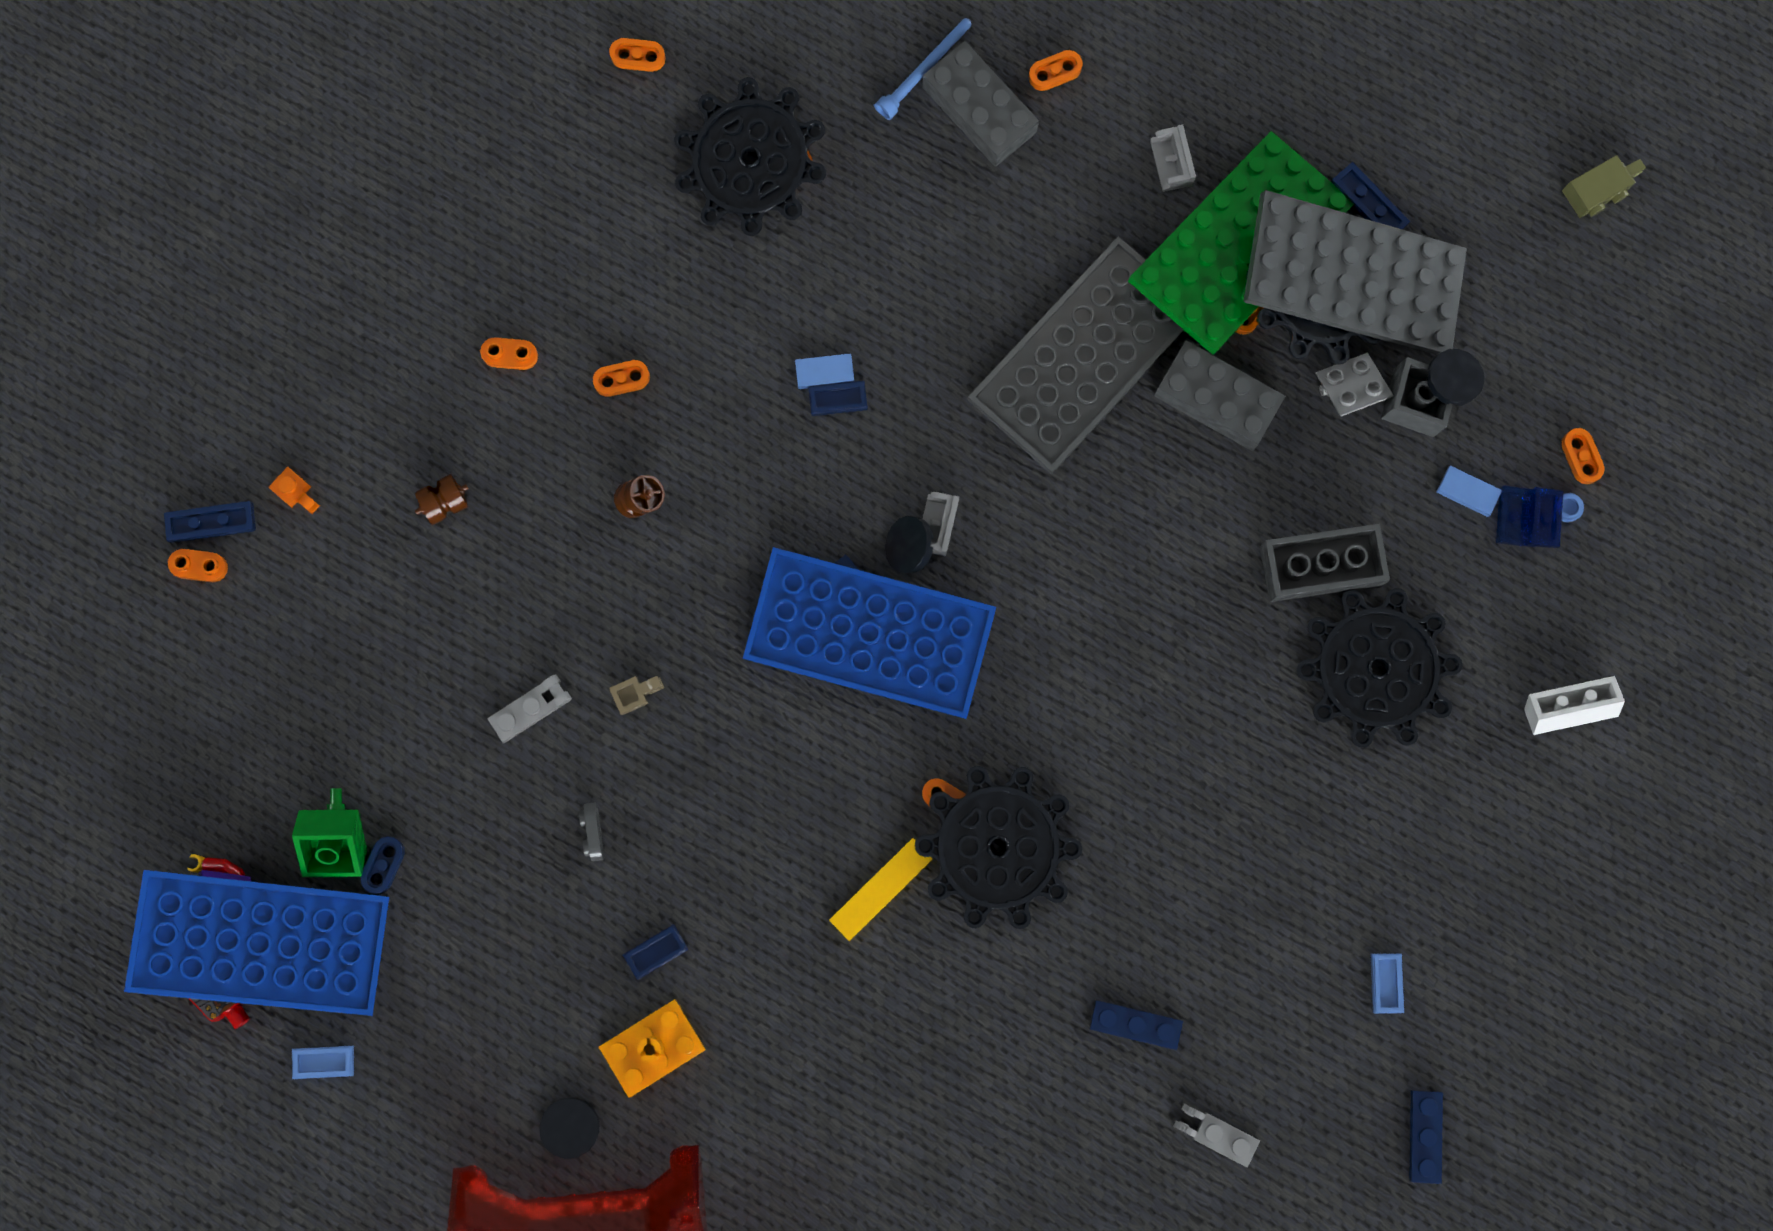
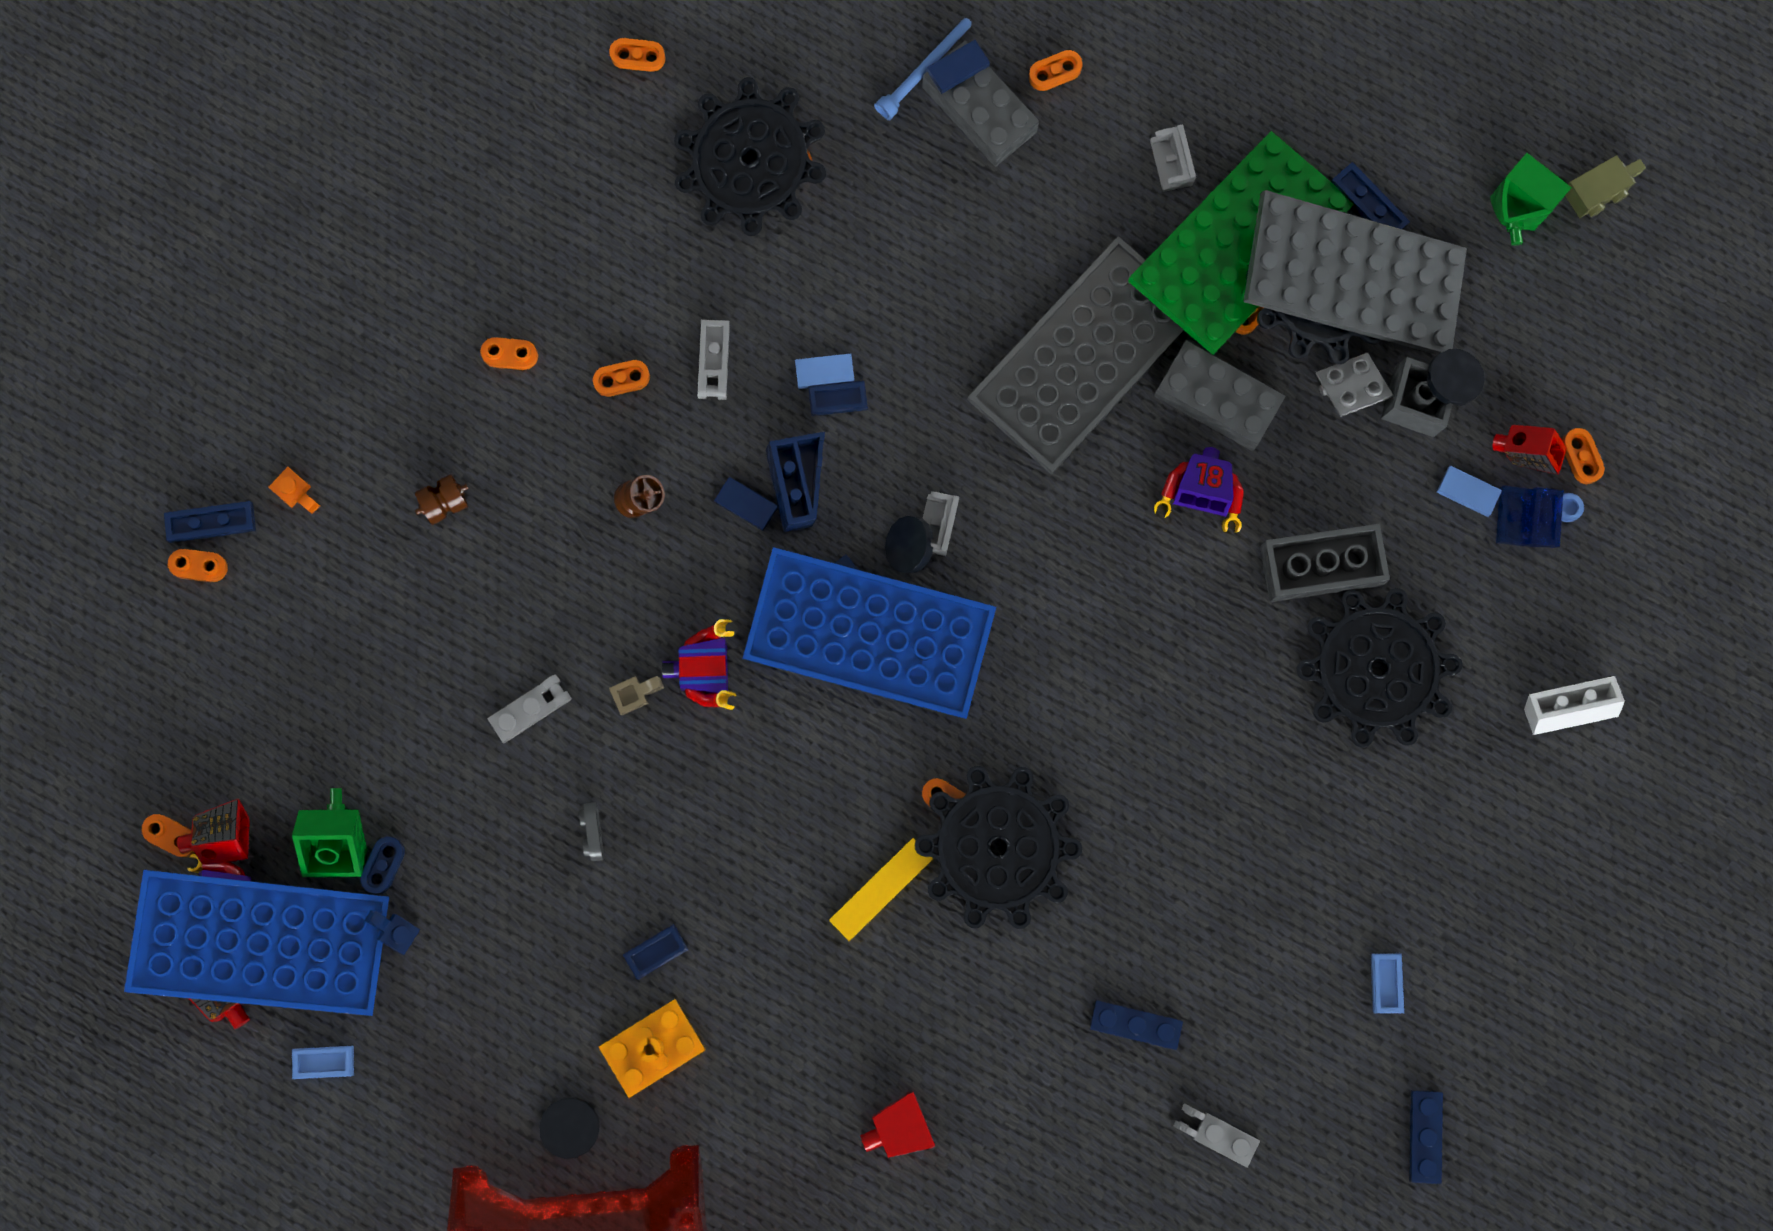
none -> orange plate [141,814,194,857]
none -> torso [177,799,250,865]
none -> dark blue plate [364,910,420,955]
none -> torso [662,619,736,710]
none -> light grey plate [698,320,730,400]
none -> dark blue tile [714,477,778,531]
none -> dark blue wedge [765,432,825,532]
none -> red torso [860,1091,935,1158]
none -> dark blue tile [927,40,990,94]
none -> torso [1154,447,1244,533]
none -> green piece [1490,153,1572,246]
none -> red torso [1492,425,1567,475]

